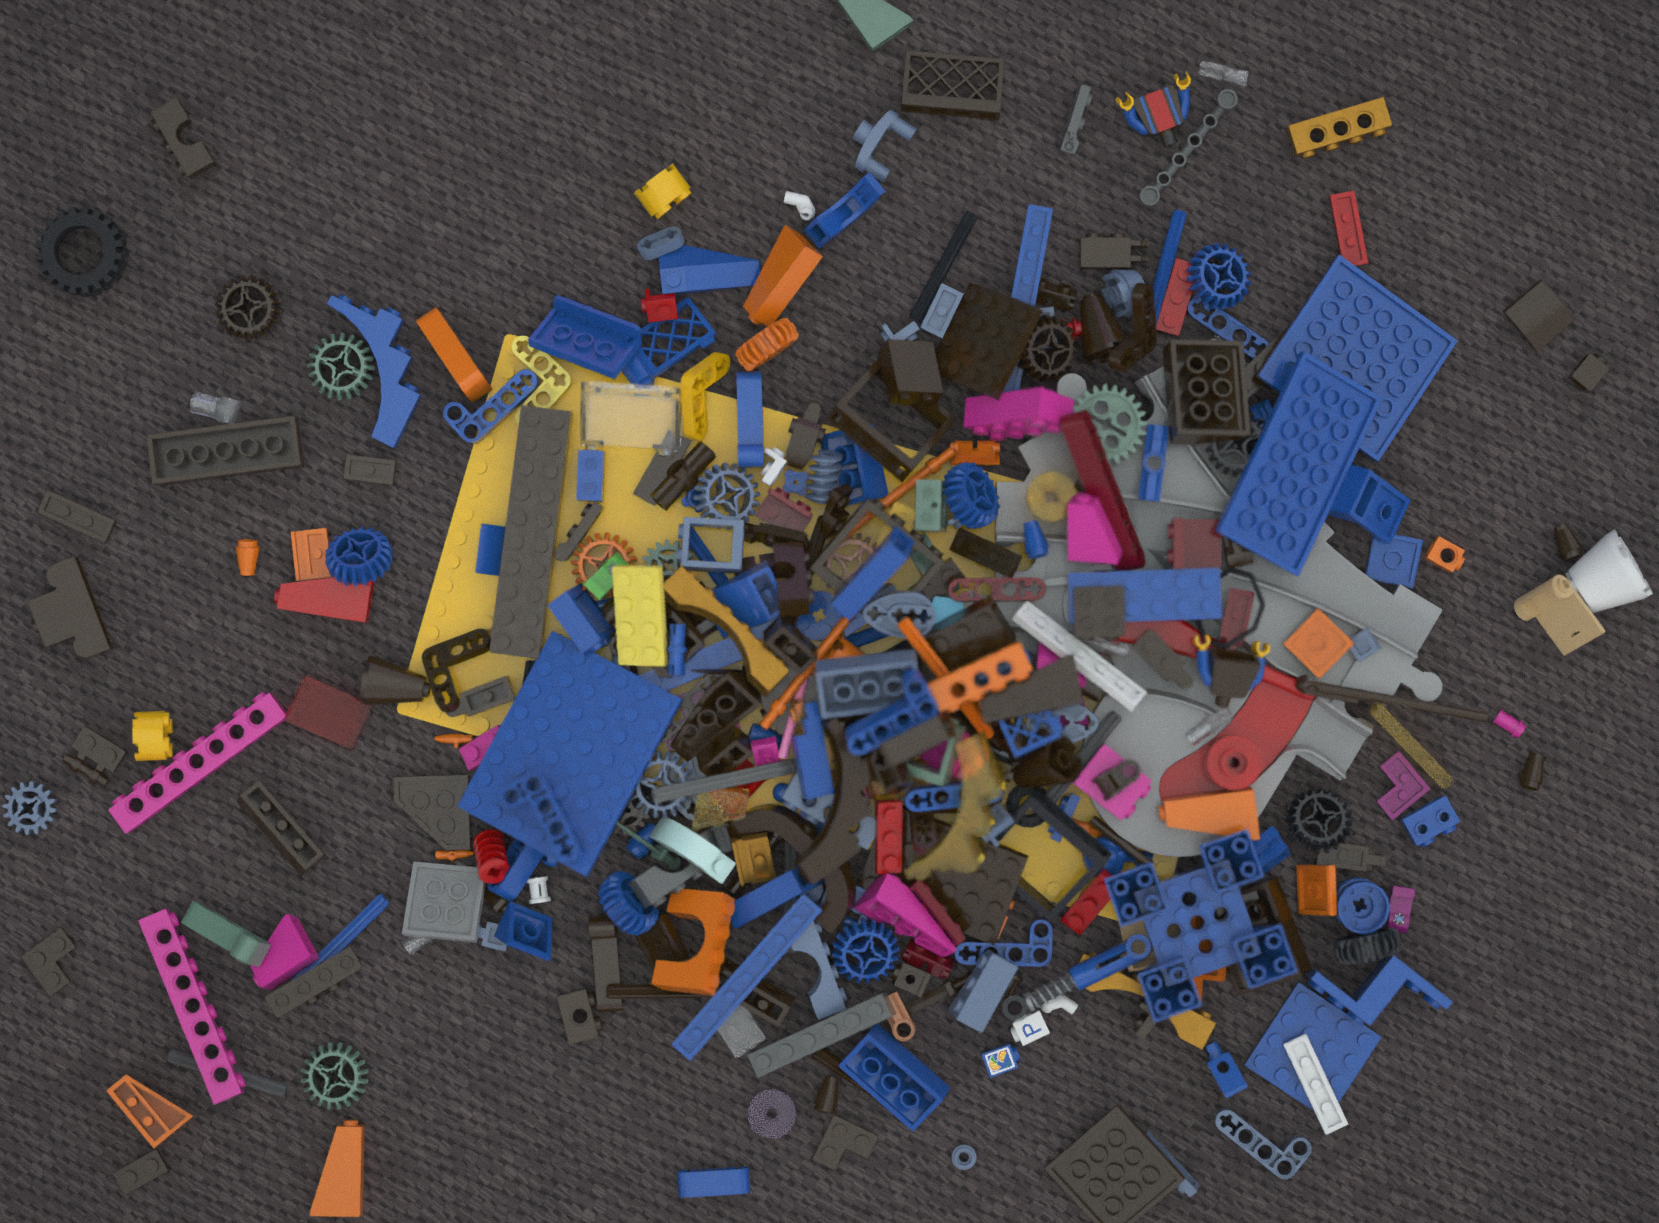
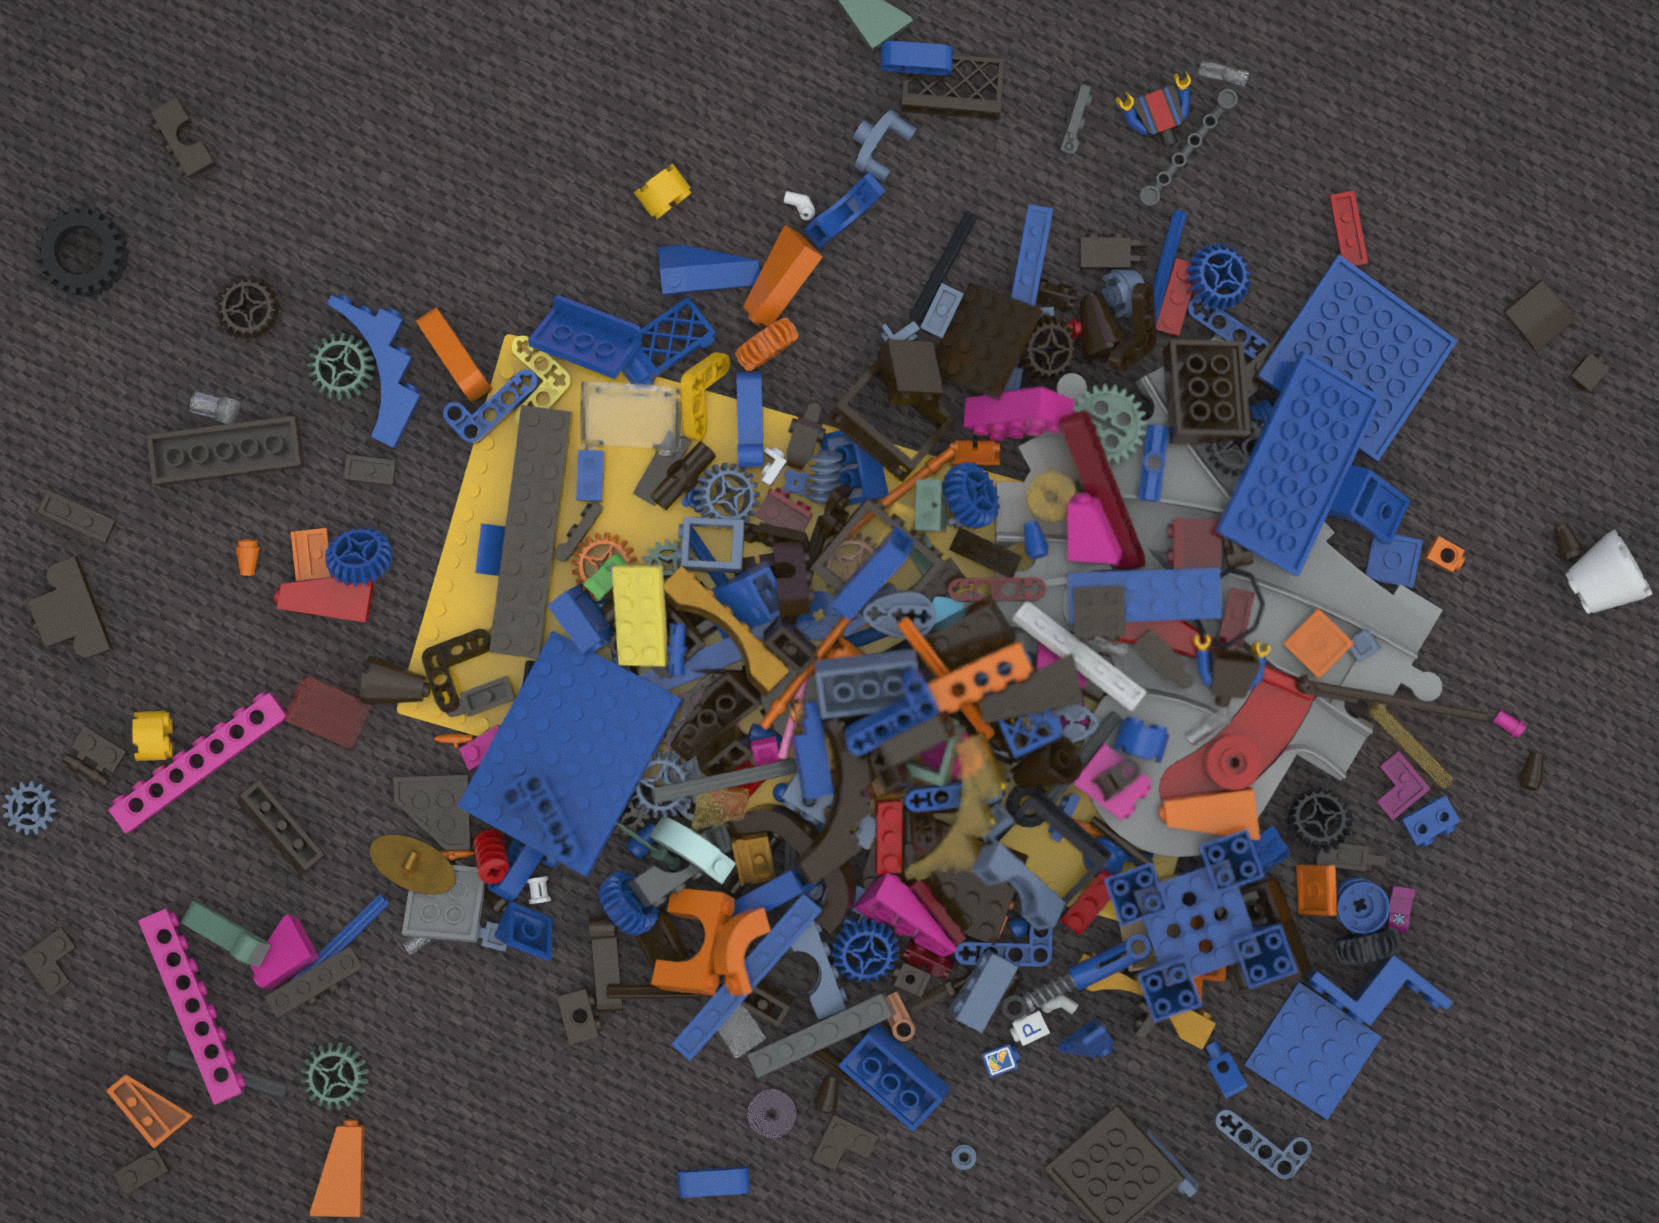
sand blue beam [637,226,685,260] -> none
red bracket [641,289,678,322] -> none
white tile [1283,1033,1348,1135] -> none
pearl gold brick [1286,97,1392,159] -> none
tan door [1514,575,1606,656] -> none
none -> pearl gold shield [370,835,456,895]
none -> orange arch [714,908,771,996]
none -> blue beam [880,41,953,75]
none -> sand blue arch [972,843,1065,930]
none -> blue hinge [1008,917,1029,939]
none -> blue wedge [1056,1017,1115,1058]
none -> blue brick [1113,717,1170,763]

